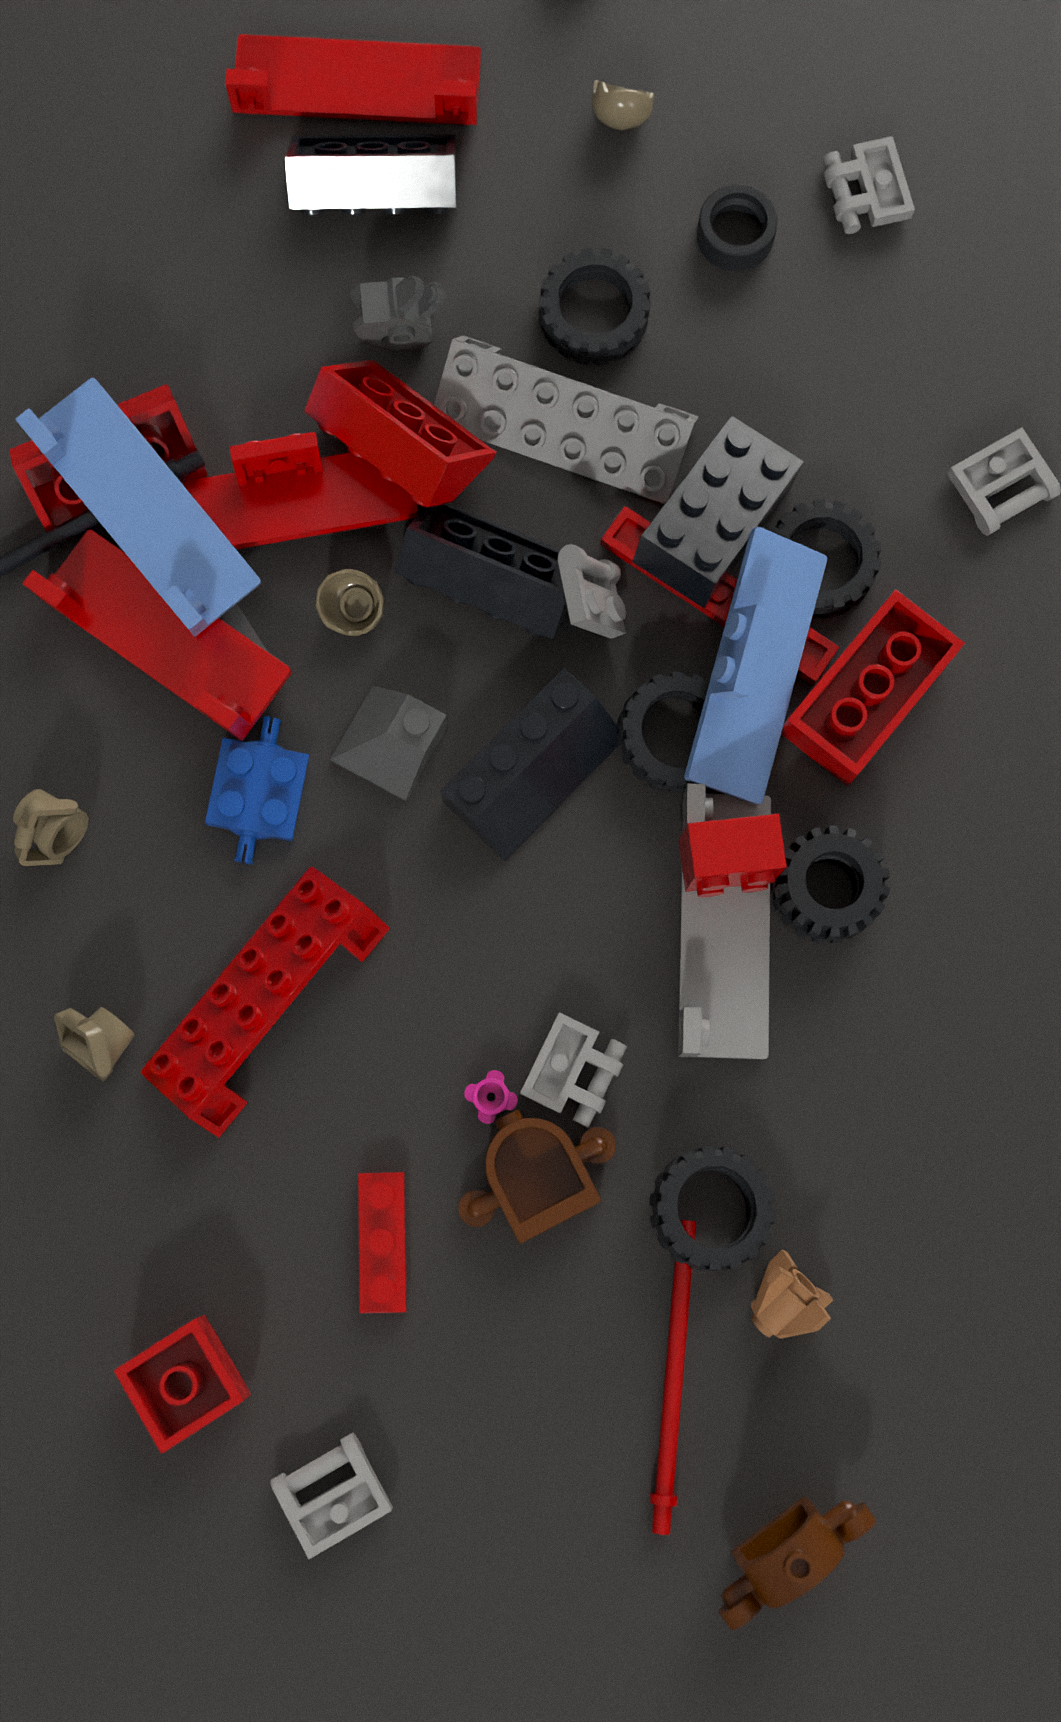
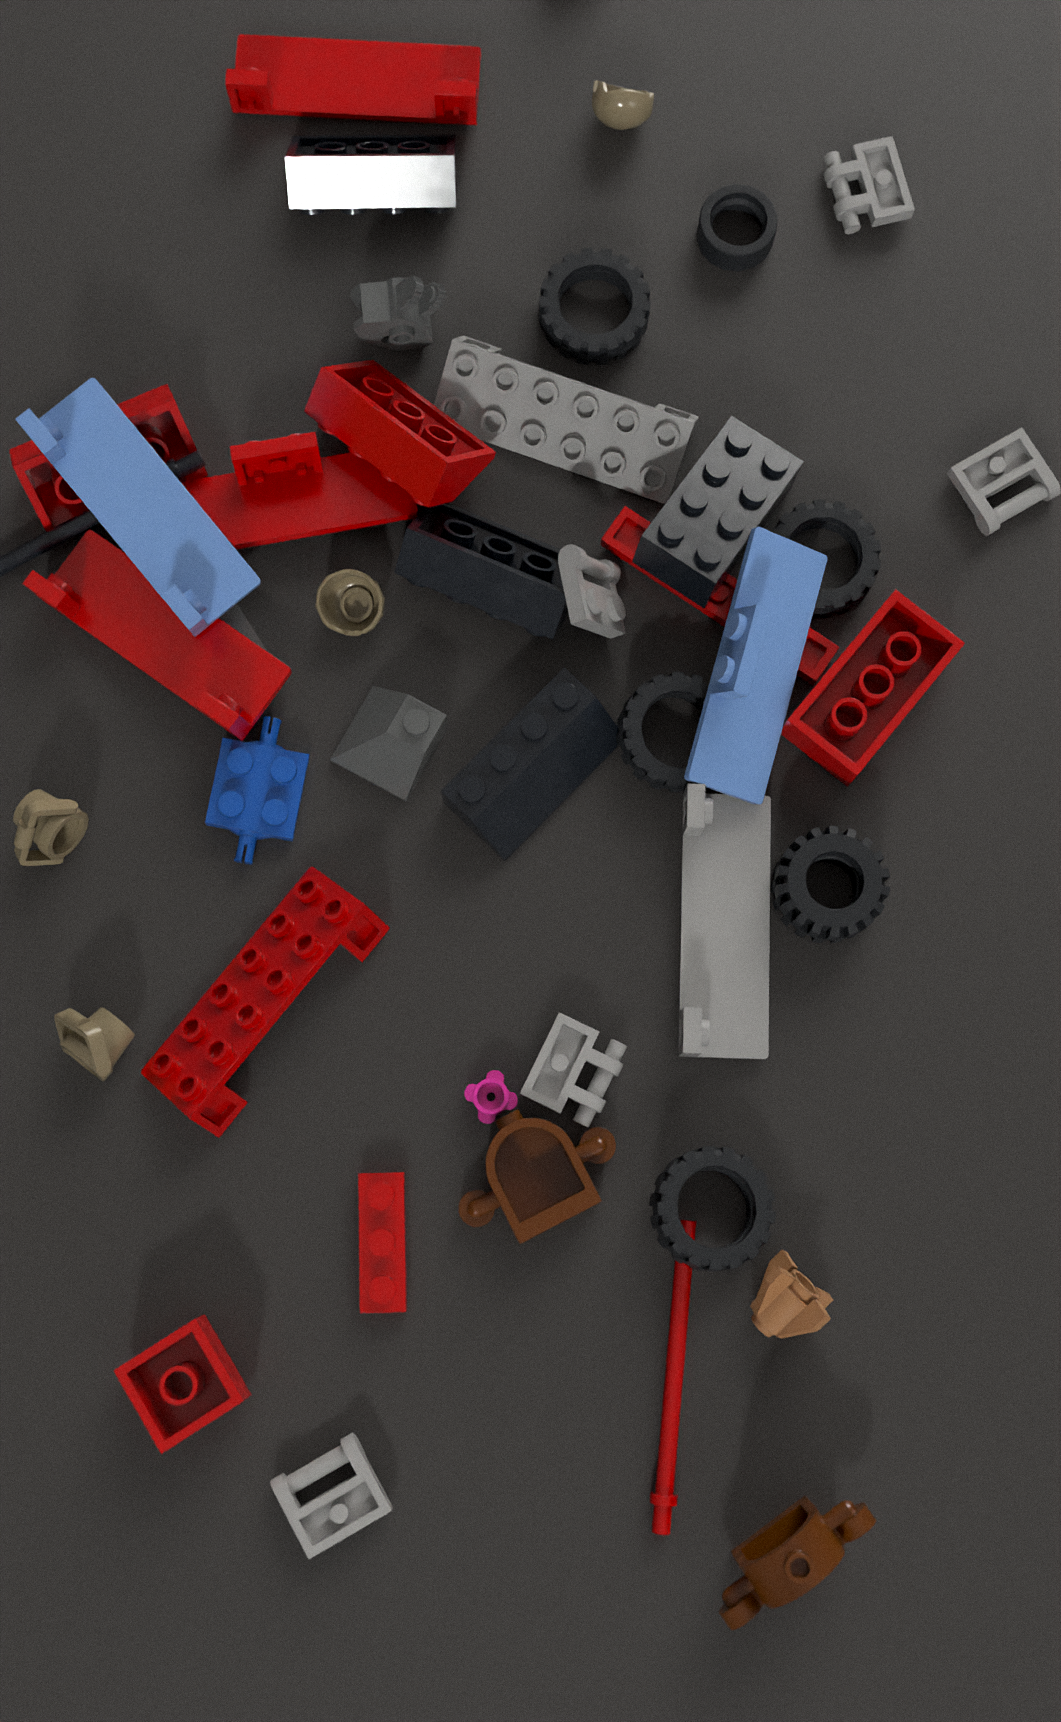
red brick [678,814,787,898] -> none

